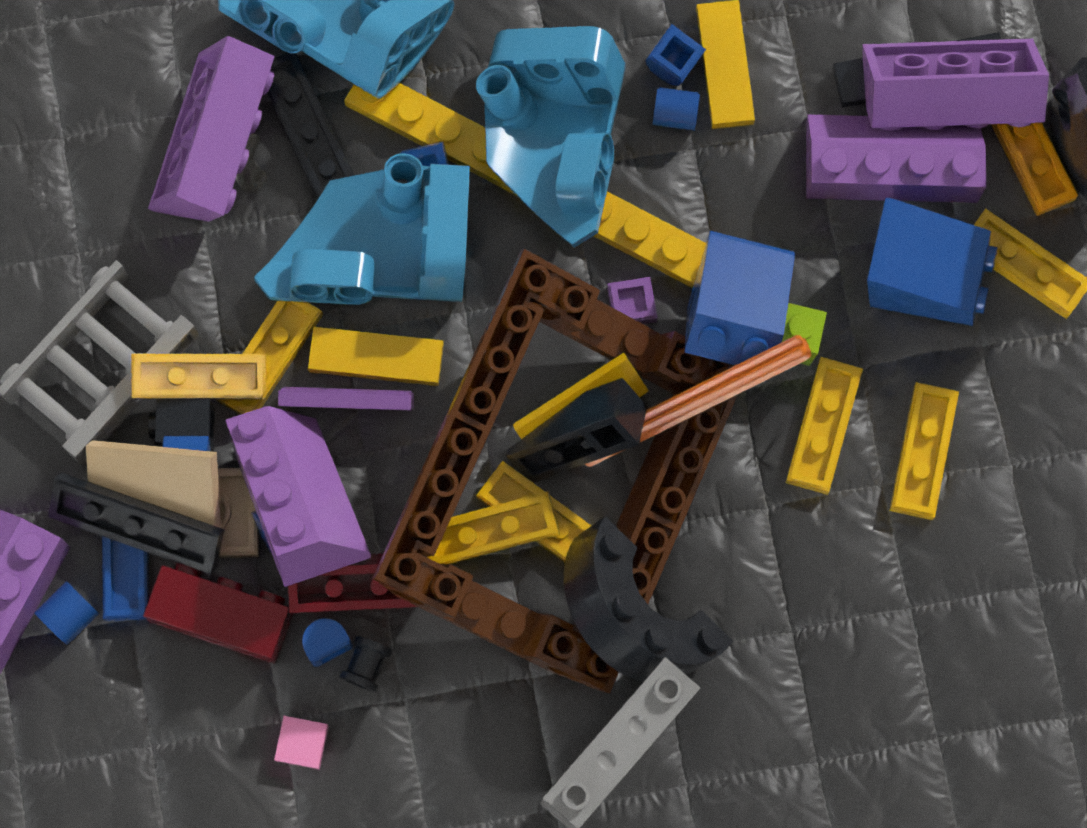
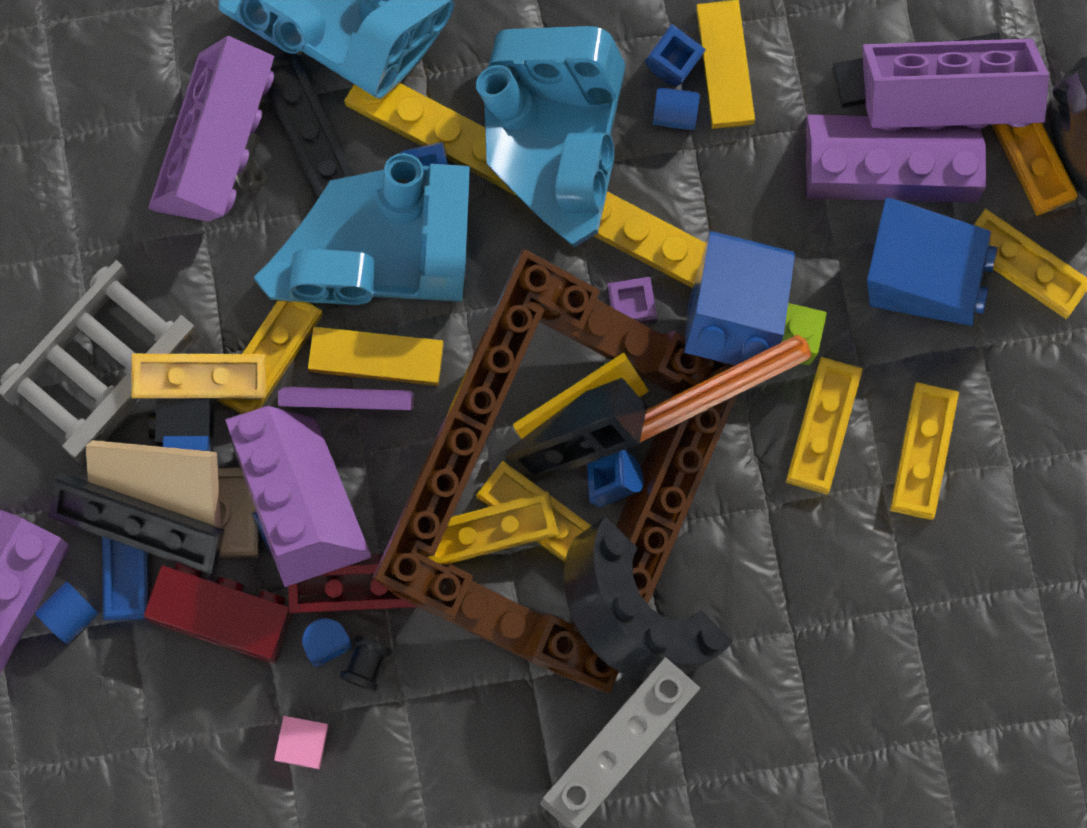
none -> blue brick [587,450,644,507]

